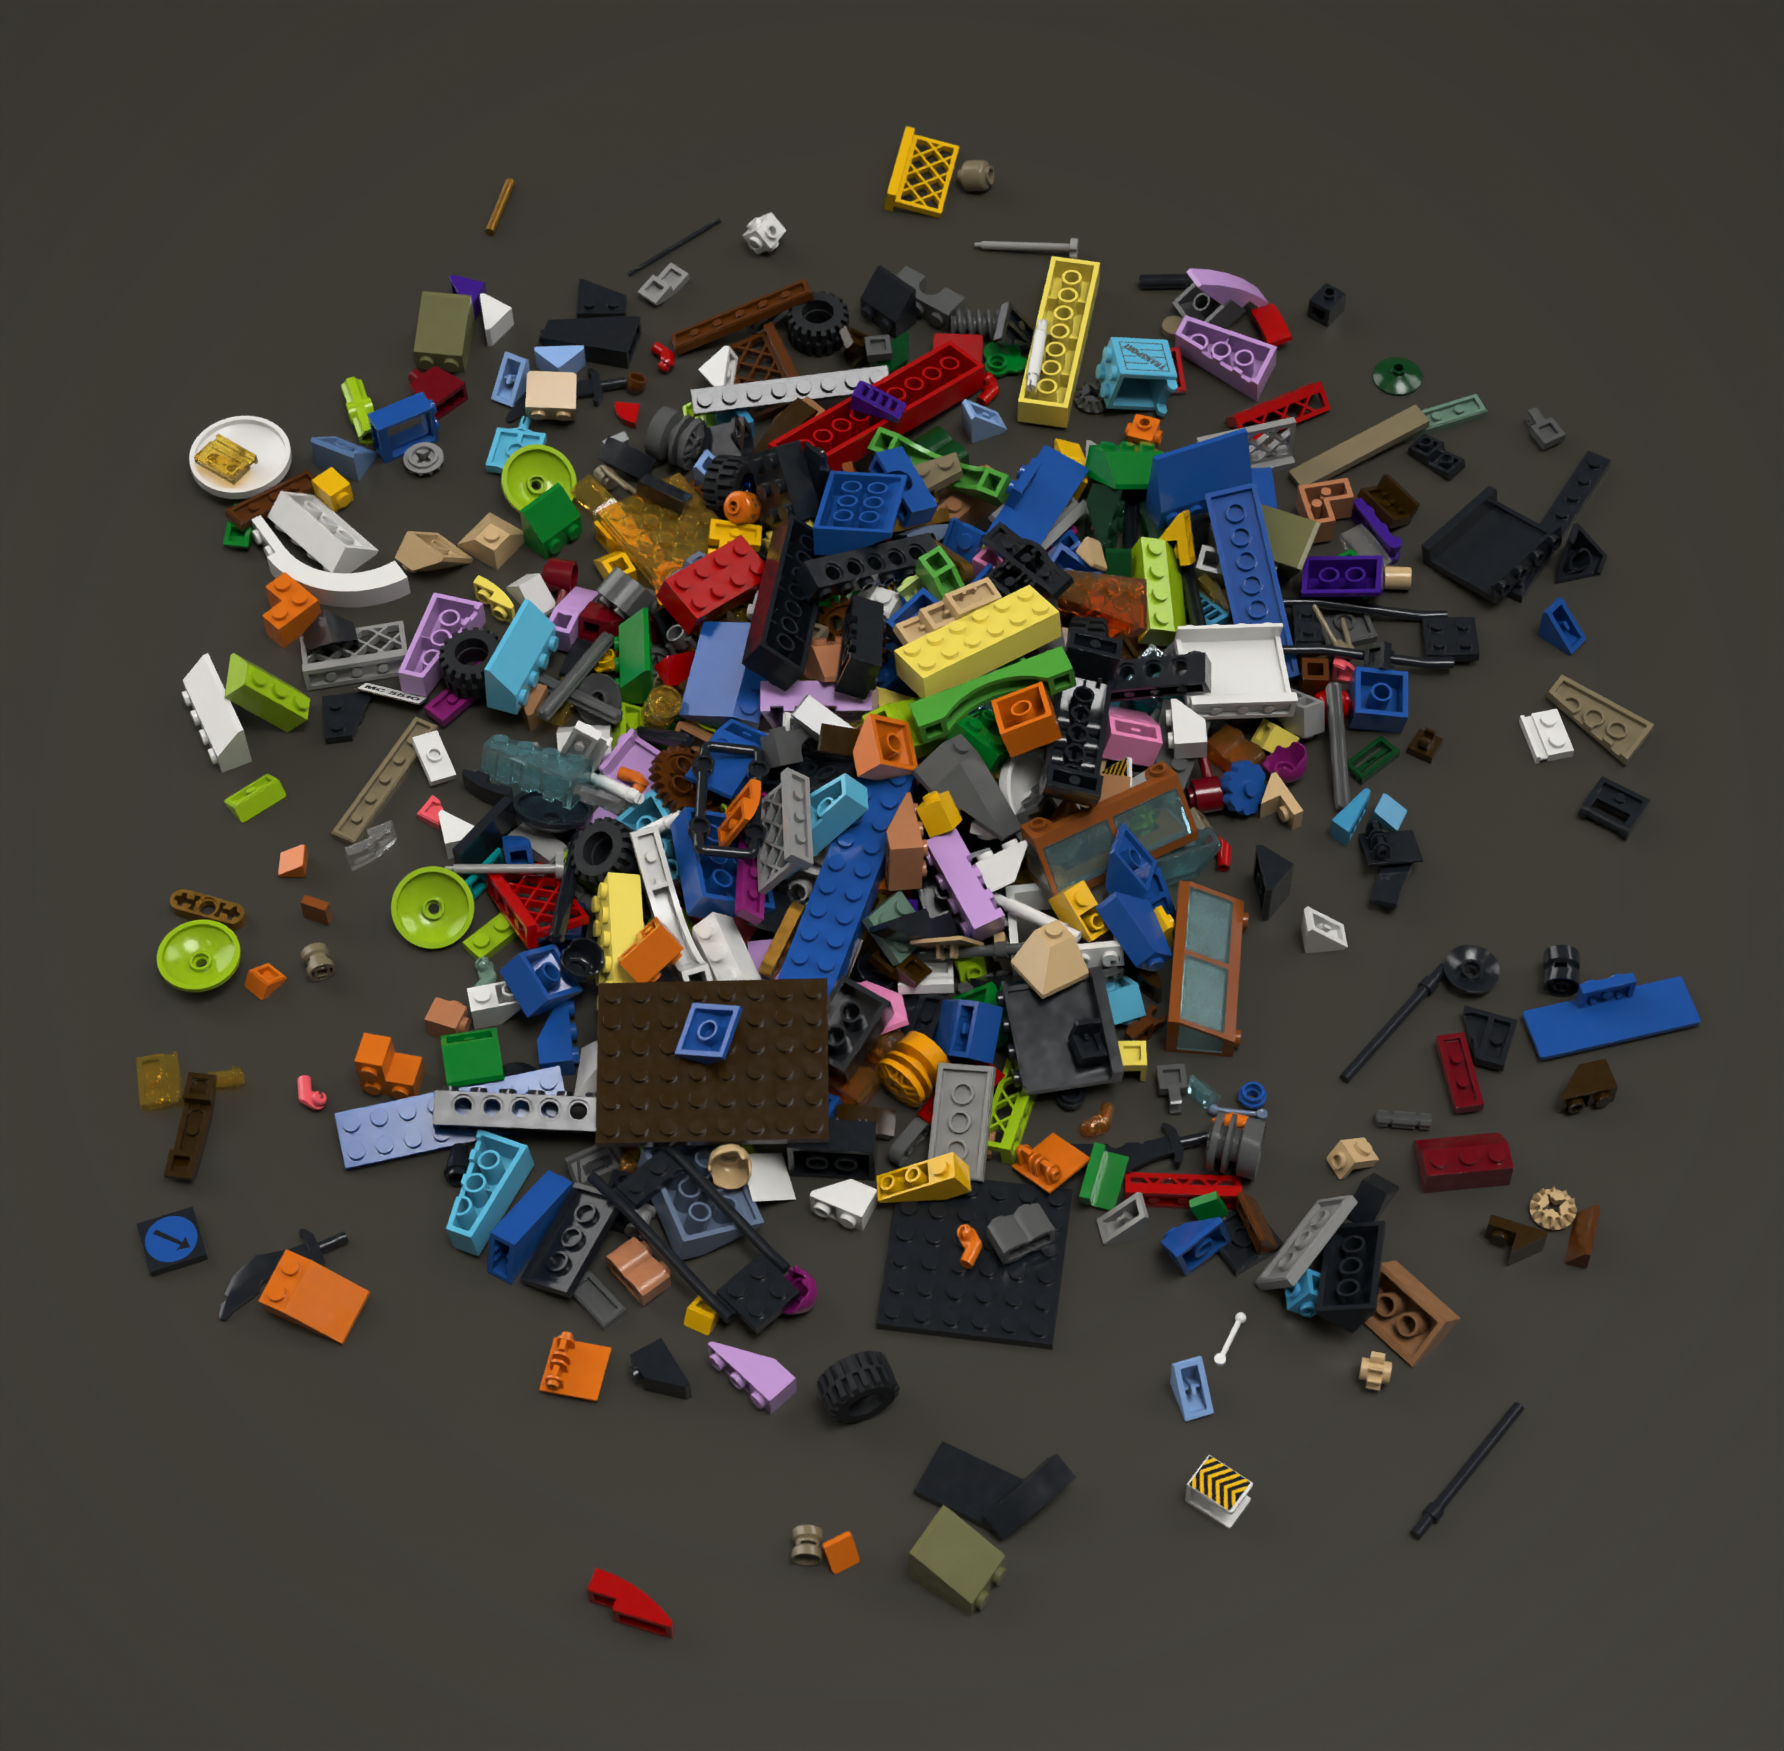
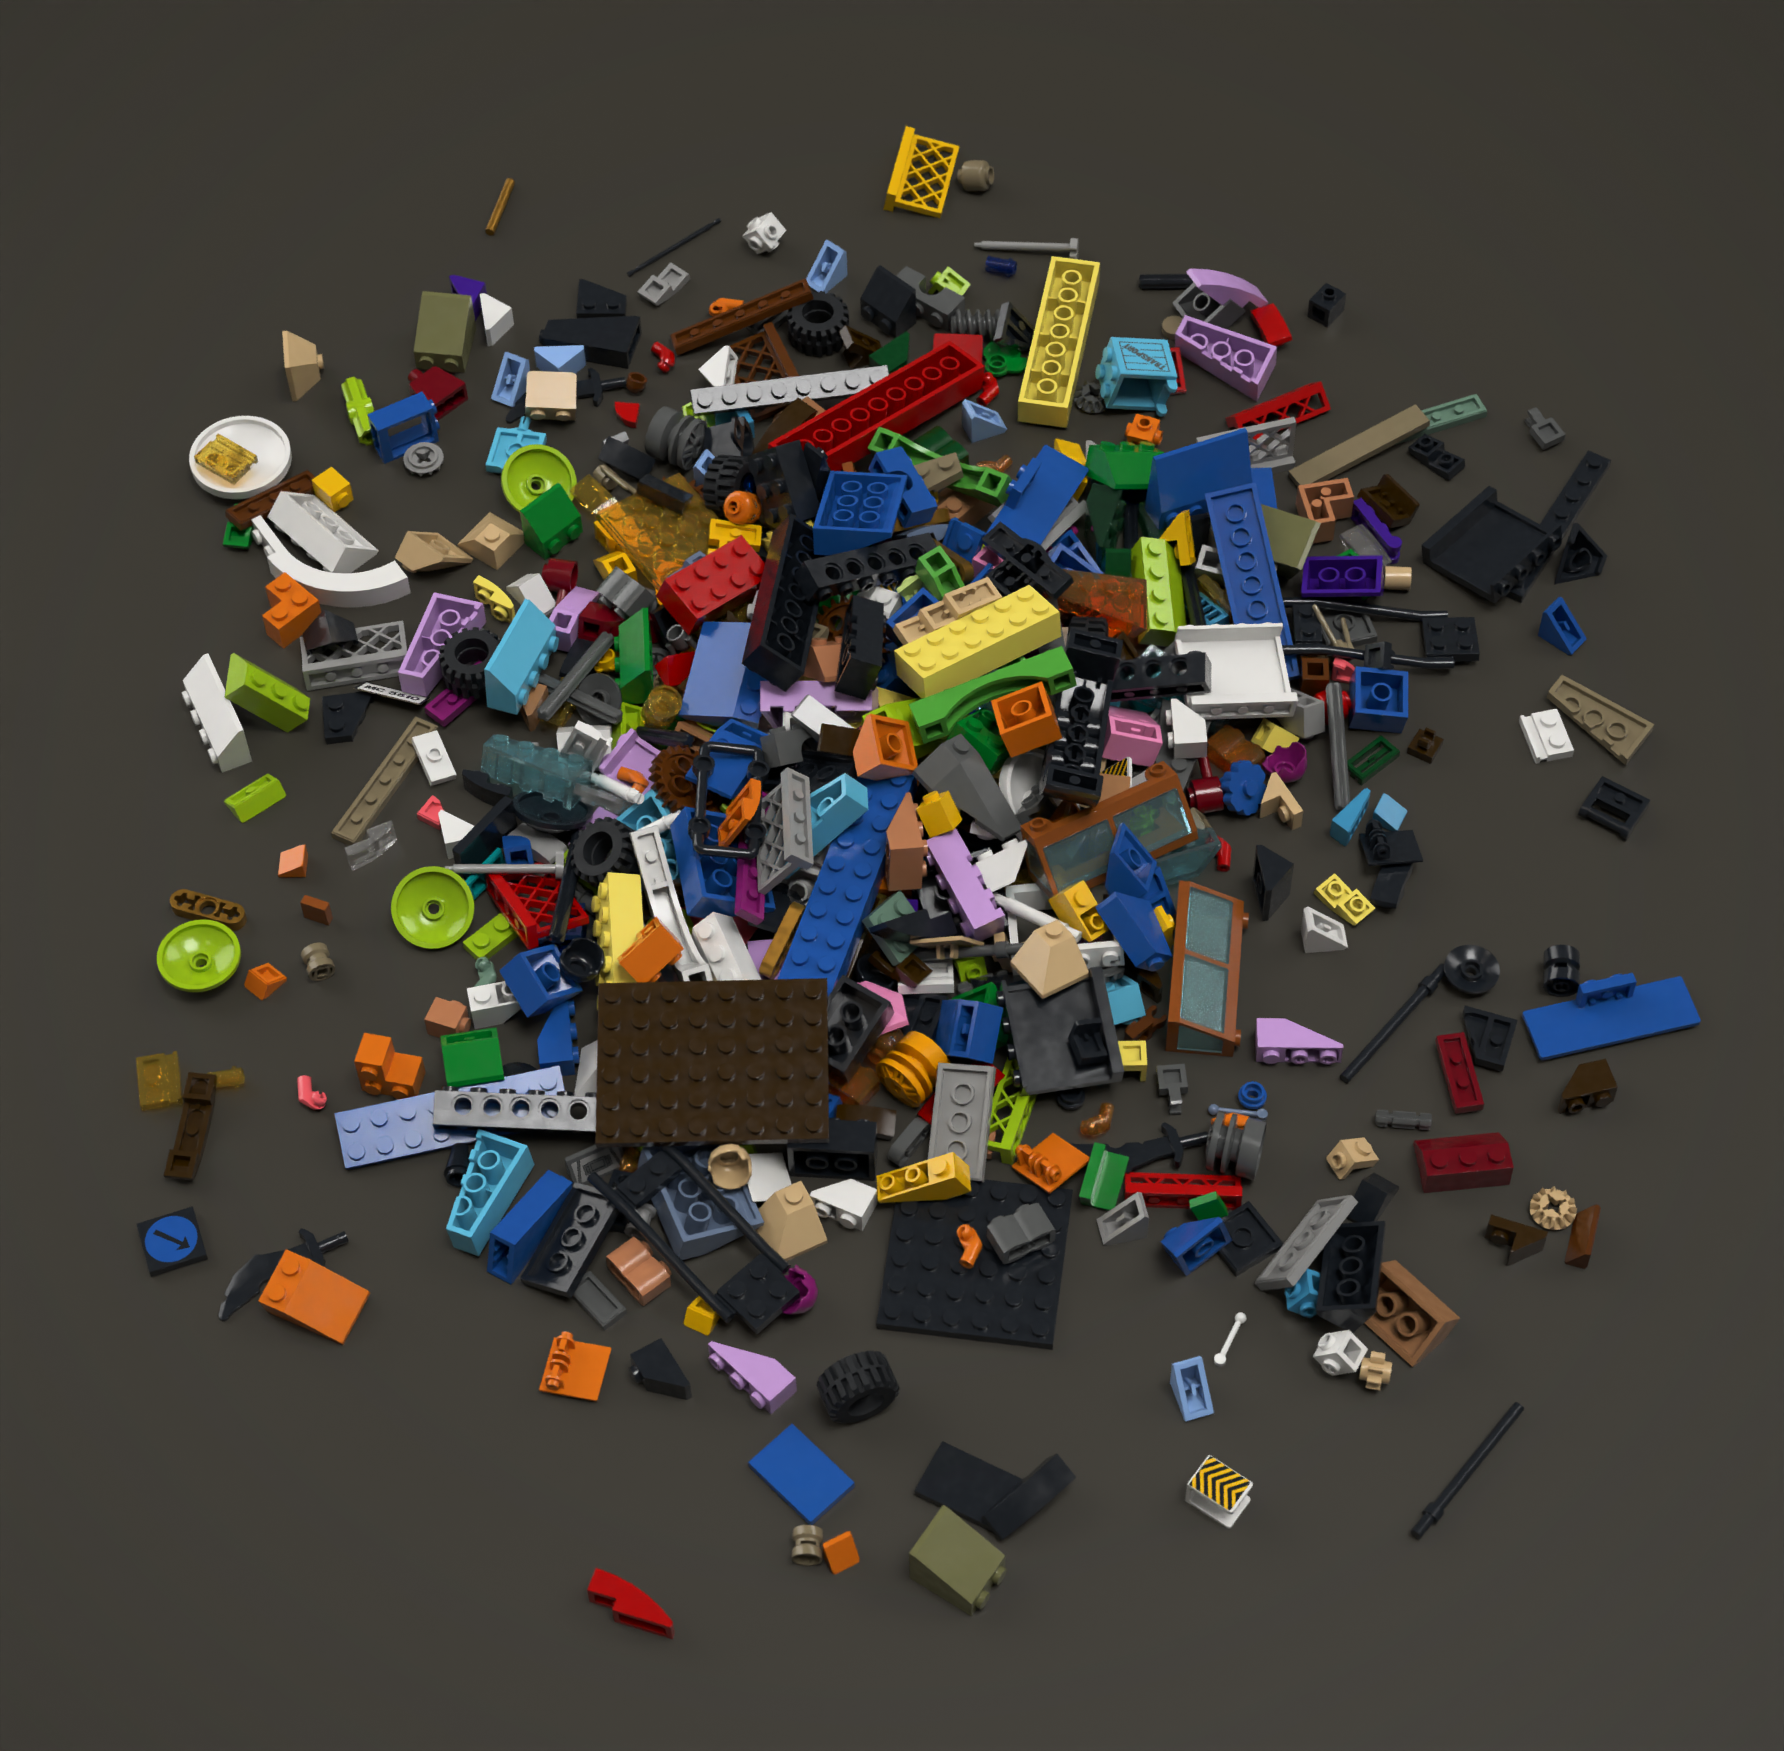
medium blue slope [310,436,378,482] -> none
blue slope [675,1003,743,1065] -> none
dark purple slope [850,380,907,423] -> none
dark grey plate [865,335,892,362] -> none
white piece [1026,319,1048,392] -> none
tan slope [1076,537,1107,571] -> none
clear light blue slope [1188,1075,1222,1109] -> none
reddish brown slope [1236,1191,1278,1255] -> none
dark green dish [1372,357,1423,396] -> none
none -> tan slope [282,331,324,401]
none -> orange arm [709,298,744,317]
none -> blue tile [748,1424,855,1525]
none -> tan slope [755,1181,828,1261]
none -> light blue slope [806,240,847,293]
none -> lime bracket [927,266,971,296]
none -> clear orange arm [975,455,1013,473]
none -> clear blue pin [985,256,1017,277]
none -> lavender slope [1255,1018,1343,1064]
none -> light yellow slope [1313,873,1375,926]
none -> white brick [1313,1330,1368,1376]

